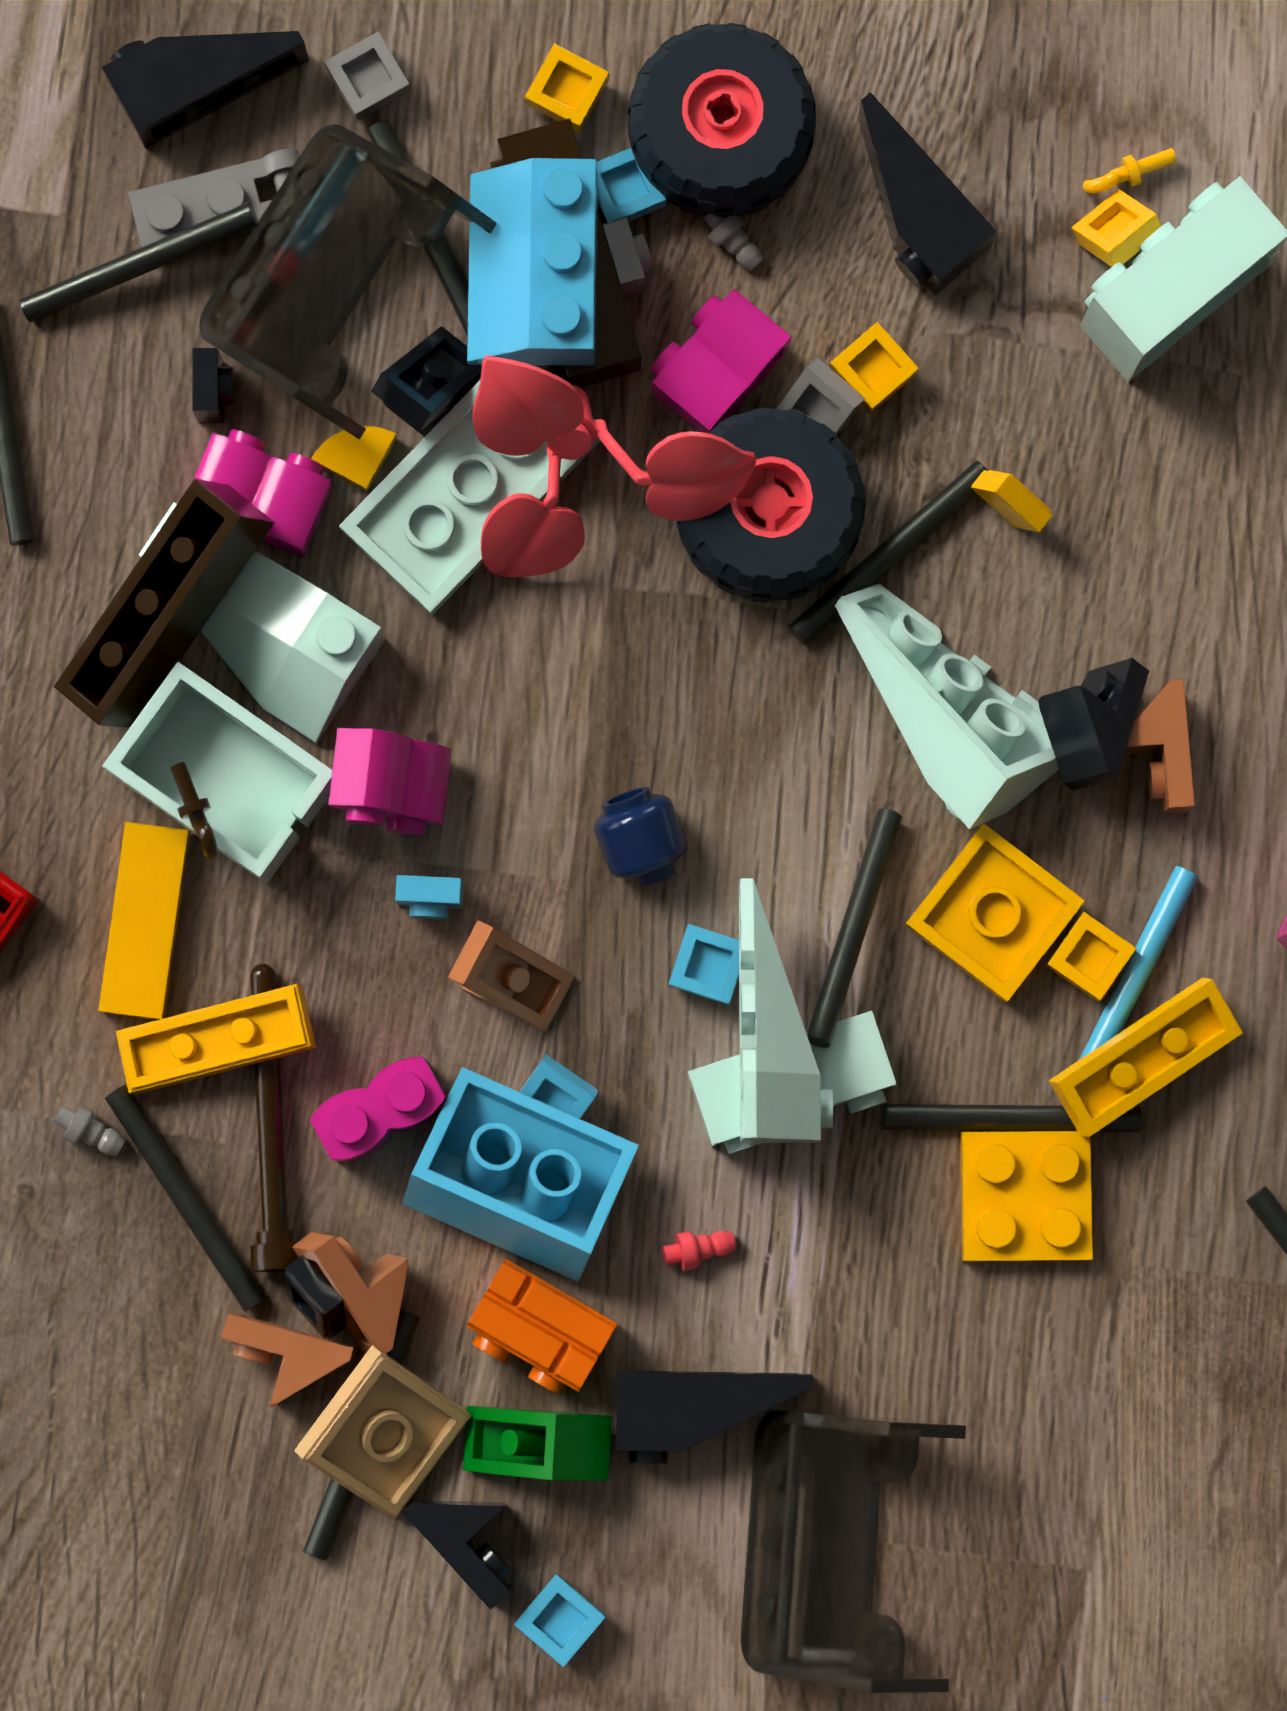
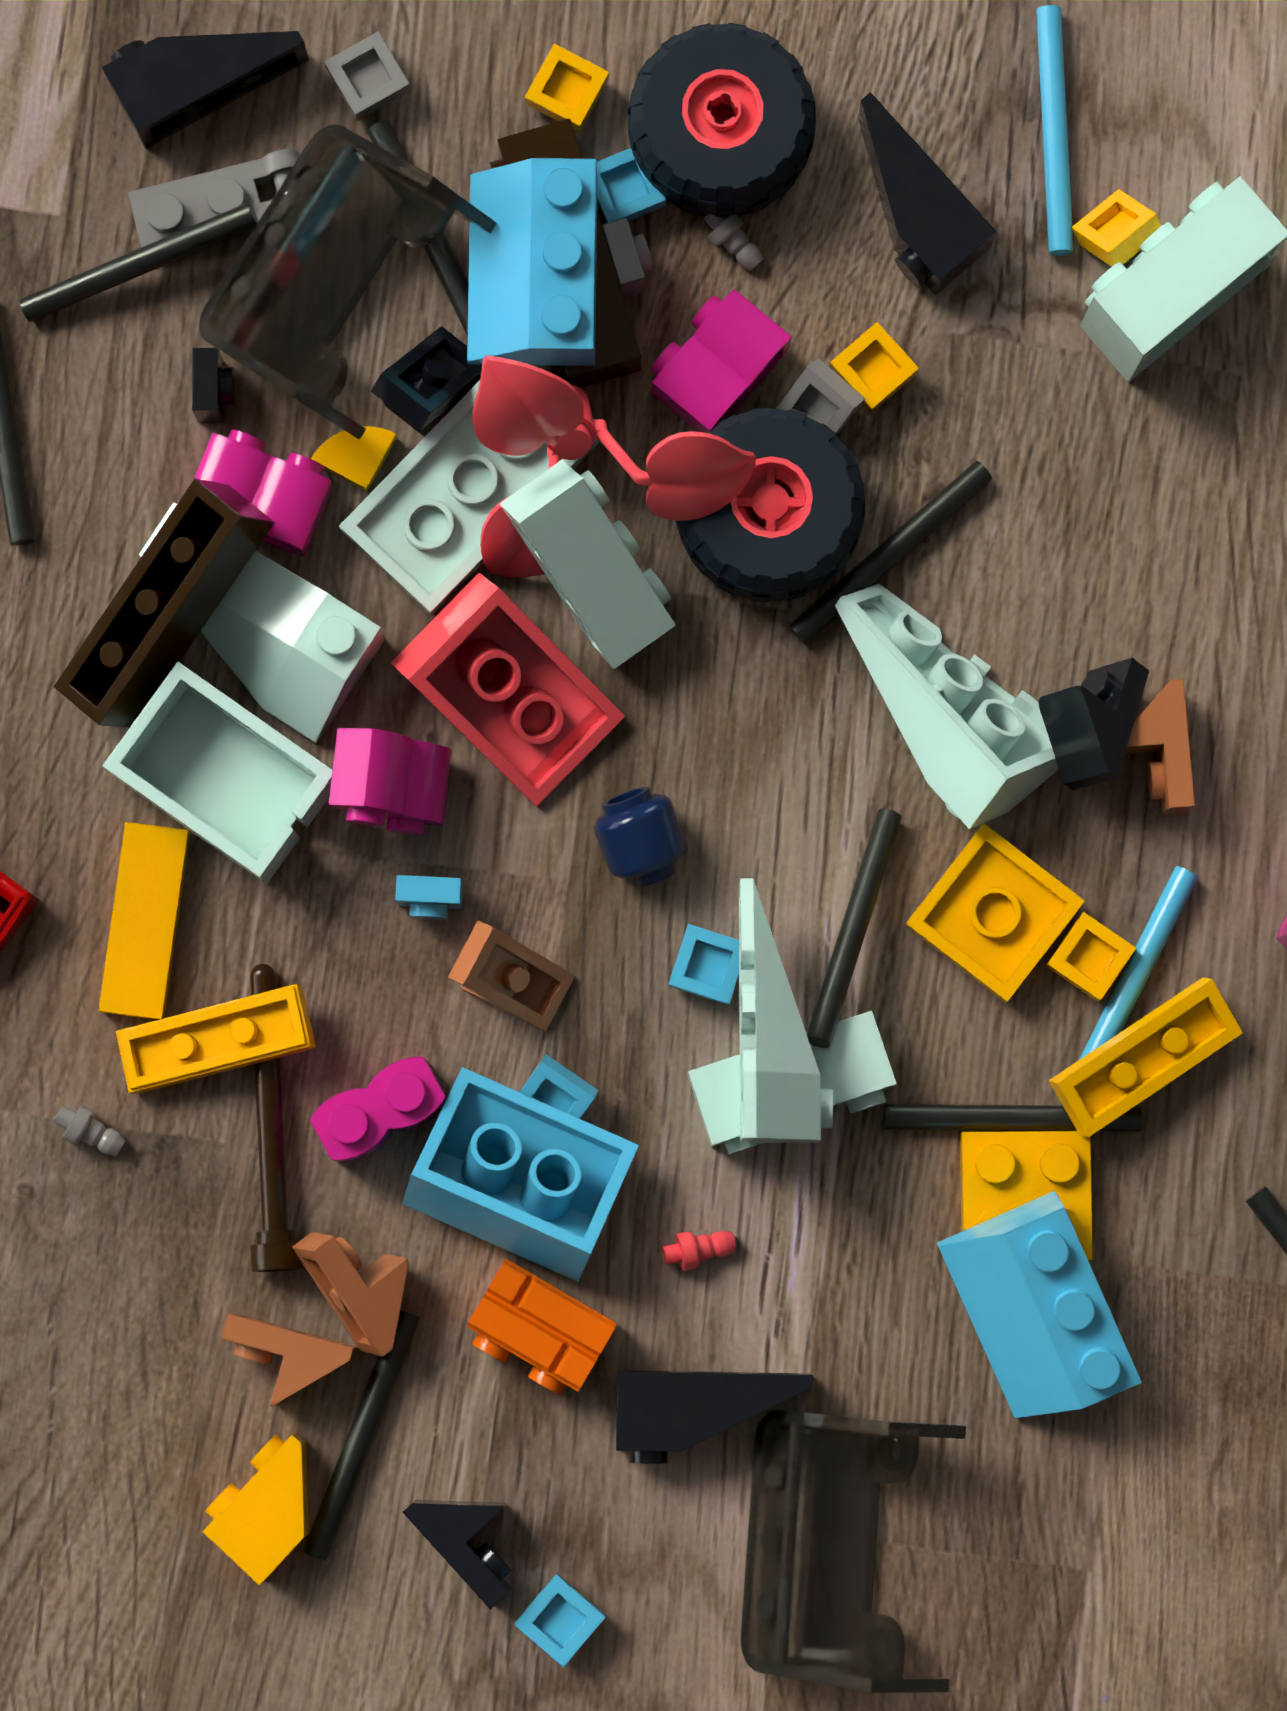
pearl dark grey bar [105,1084,266,1312] -> none
dark brown hand [170,762,218,859] -> none
black tile [284,1255,347,1340] -> none
tan tile [294,1345,472,1520] -> none
green slope [463,1406,612,1481] -> none
yellow tile [971,470,1053,532] -> none
yellow hand [1083,148,1177,194] -> none
none -> yellow slope [202,1432,309,1586]
none -> coral slope [391,573,625,807]
none -> light aqua brick [499,459,676,669]
none -> medium azure slope [937,1191,1142,1418]
none -> medium azure bar [1036,5,1074,256]

